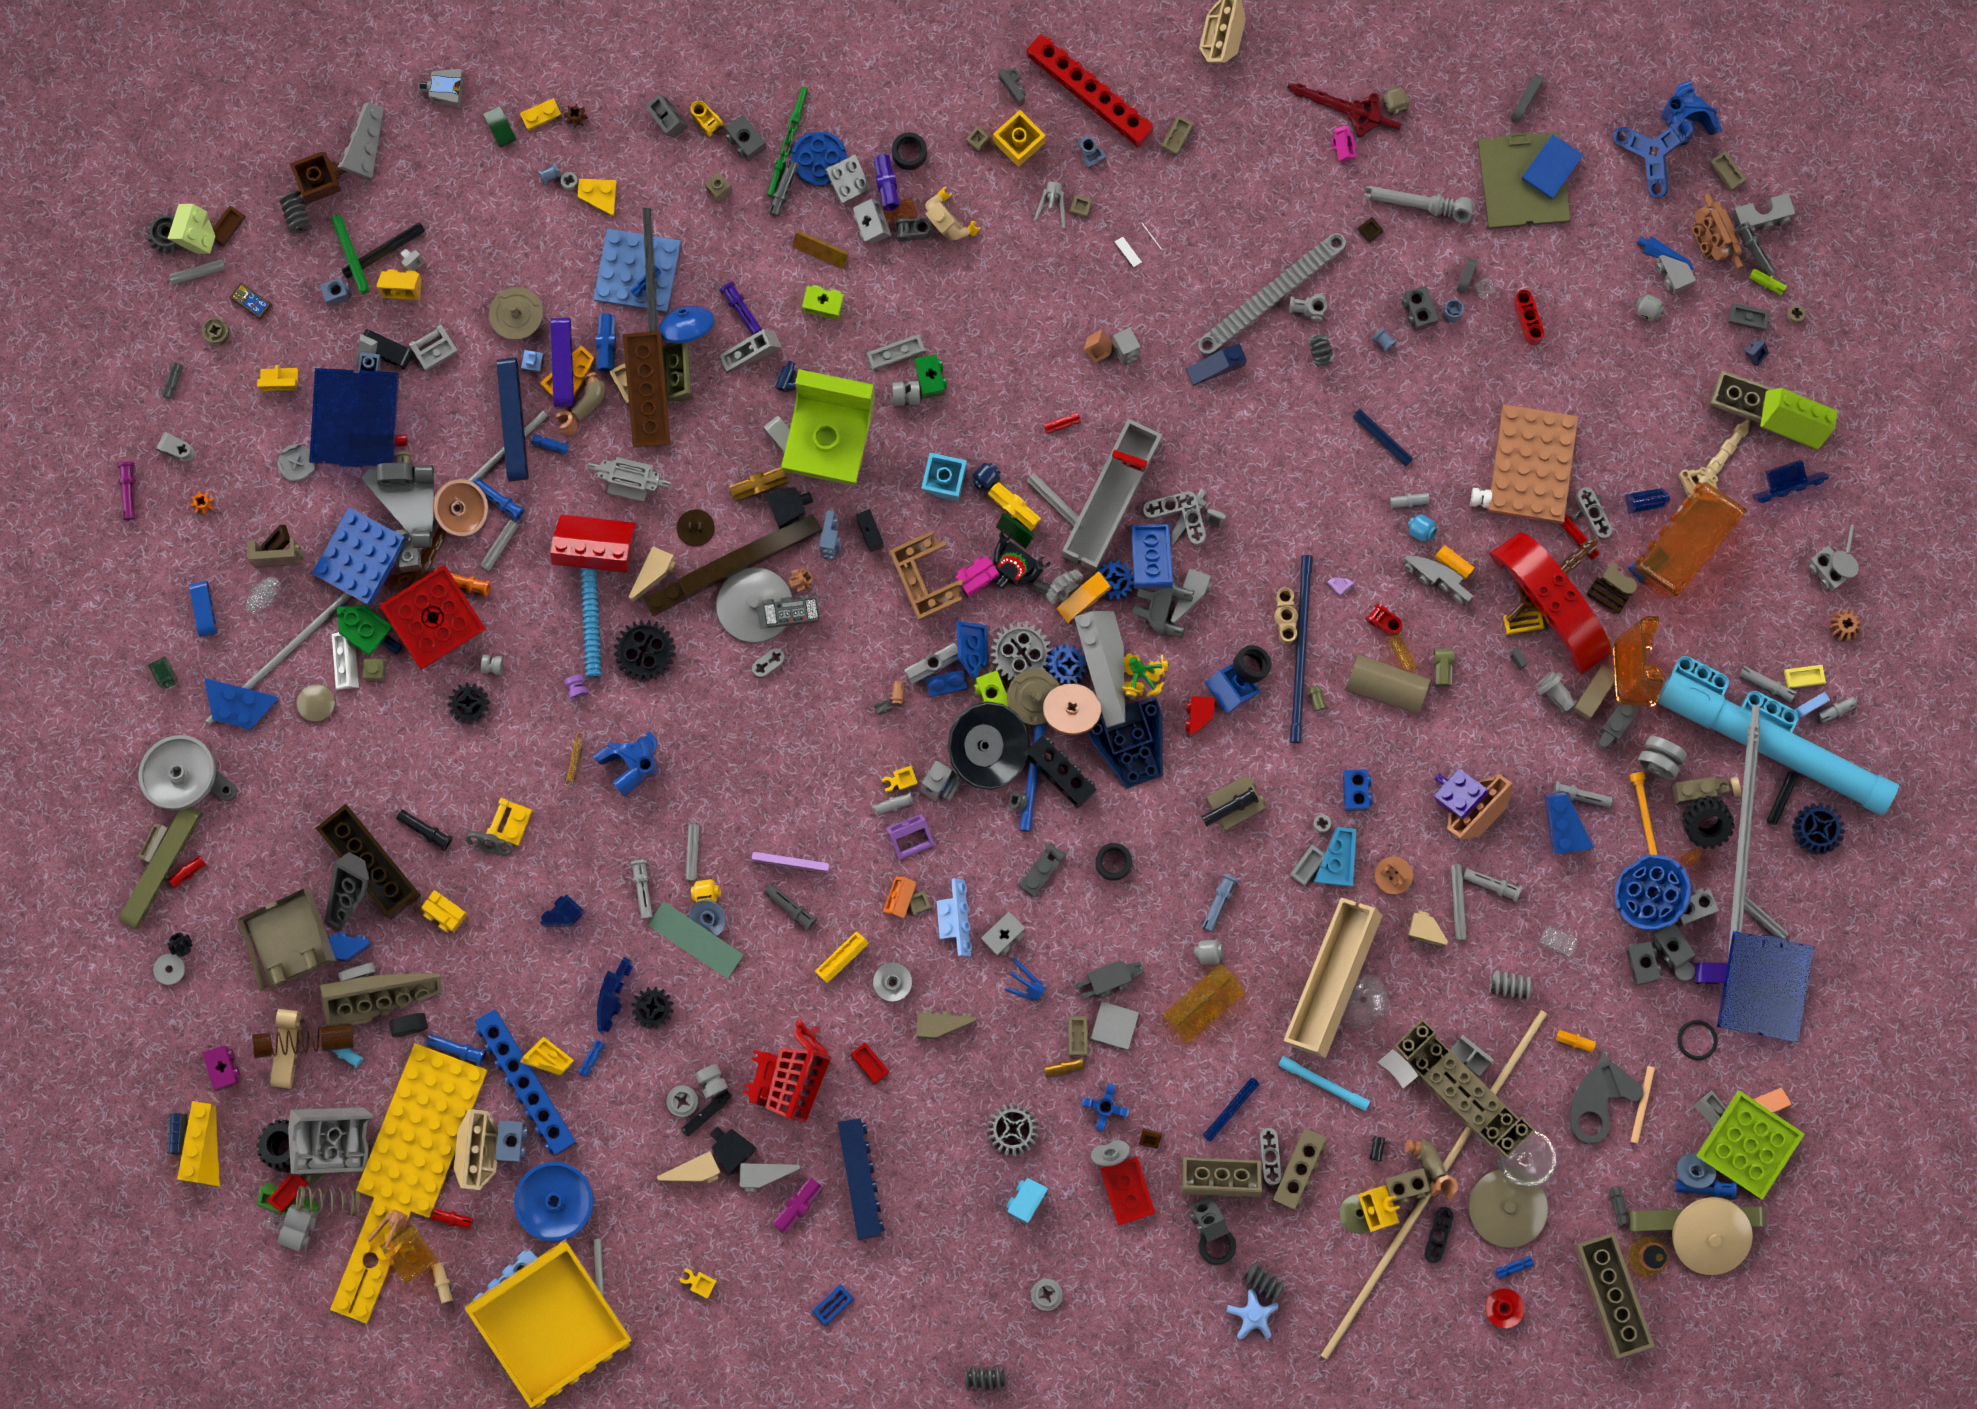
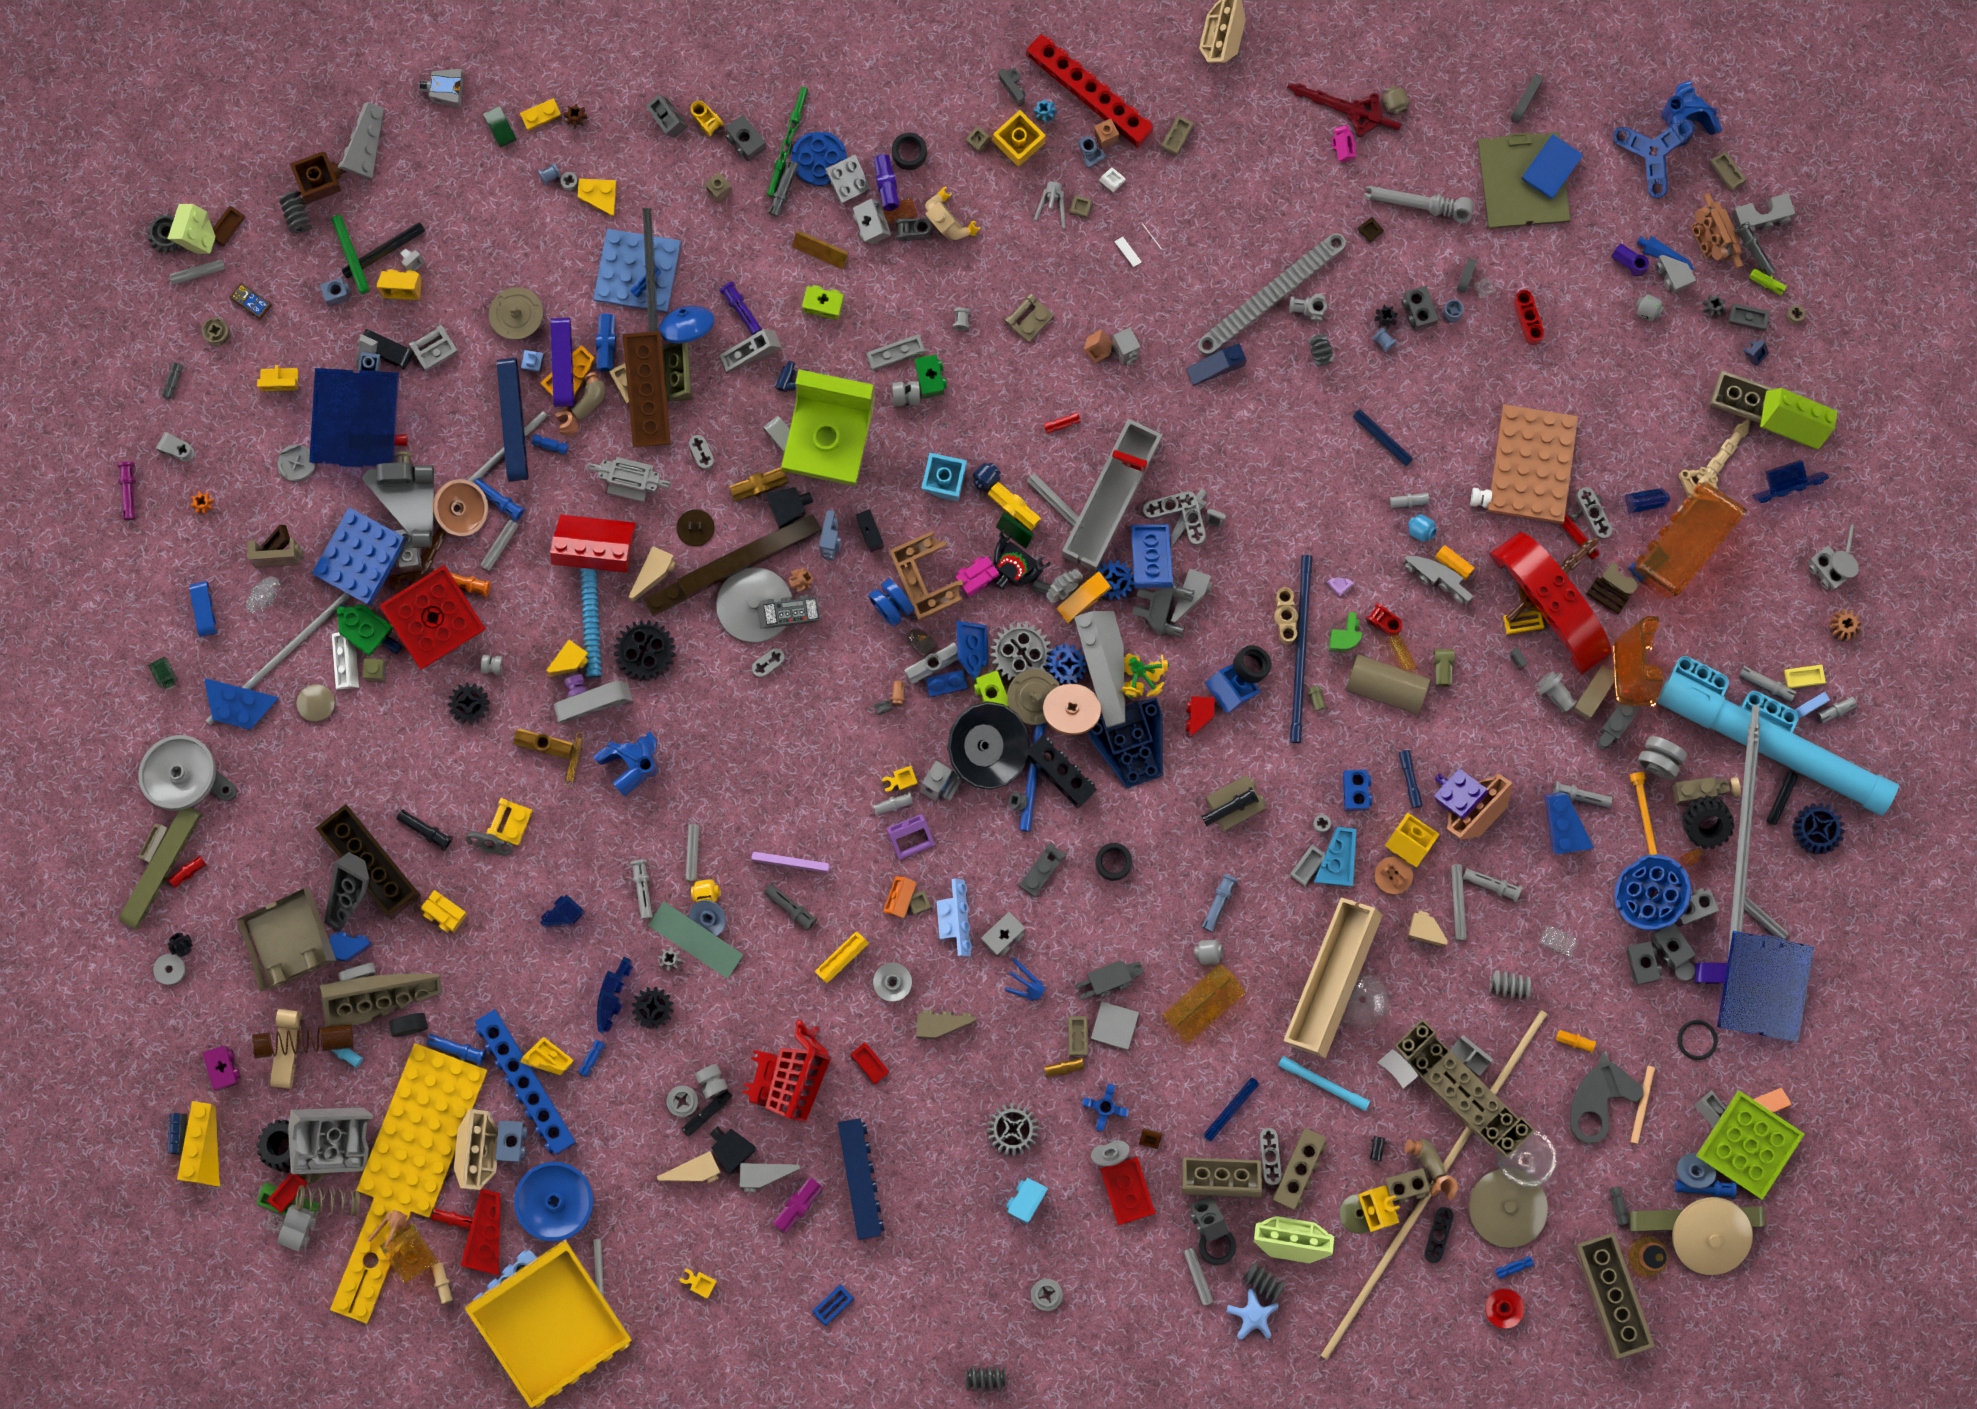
none -> red wing [460,1189,500,1275]
none -> pearl gold piece [513,728,574,760]
none -> yellow slope [546,640,589,677]
none -> light grey beam [553,681,634,724]
none -> light grey gear [658,947,682,972]
none -> light grey beam [689,435,714,470]
none -> blue wheel [868,578,915,627]
none -> clear smoke rock [907,629,938,659]
none -> light grey bush [952,307,970,331]
none -> dark tan plate [1004,293,1054,343]
none -> dark azure gear [1033,99,1058,124]
none -> nougat brick [1094,119,1119,149]
none -> white tile [1099,168,1126,192]
none -> light grey axle [1184,1248,1213,1306]
none -> yellowish green wedge [1254,1216,1334,1263]
none -> bright green brick [1329,612,1362,653]
none -> black gear [1374,305,1398,329]
none -> yellow slope [1385,813,1439,868]
none -> dark blue piece [1399,750,1423,809]
none -> dark purple piece [1611,243,1649,276]
none -> dark grey gear [1703,294,1726,318]

